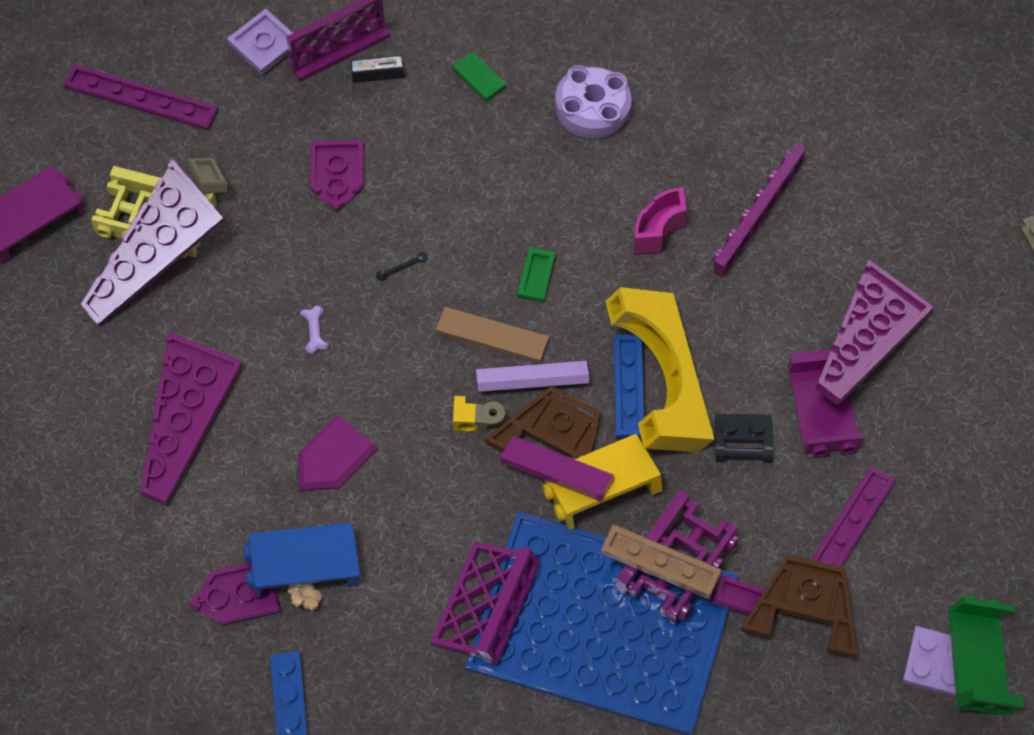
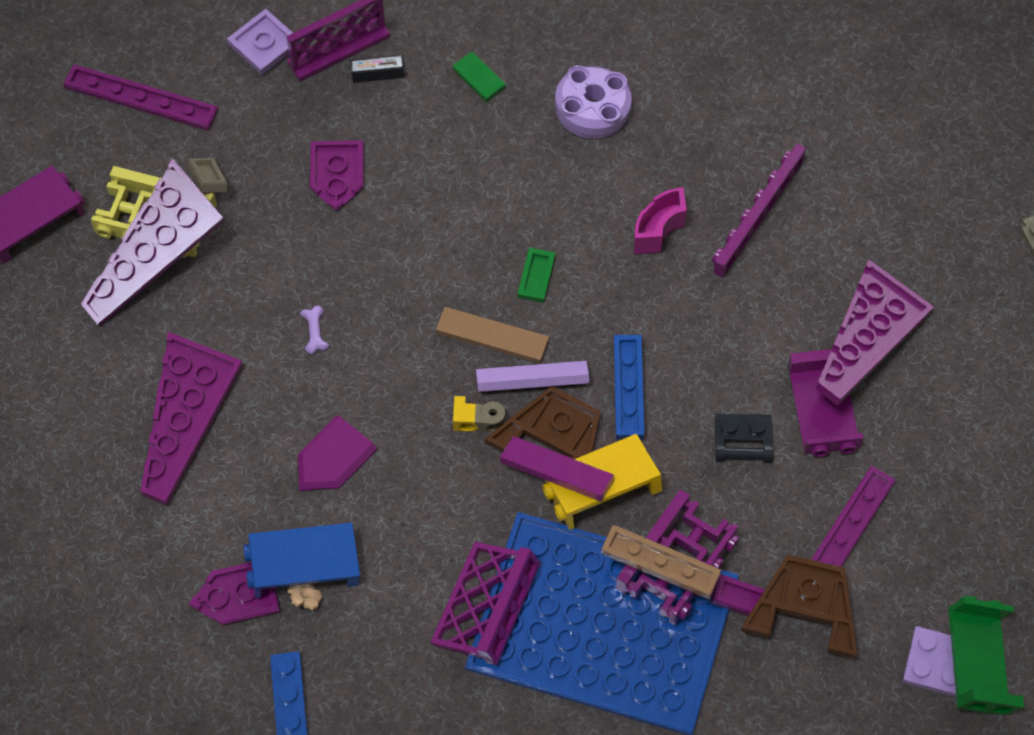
black hinge [376,252,428,281] -> none
yellow arch [605,287,714,452] -> none

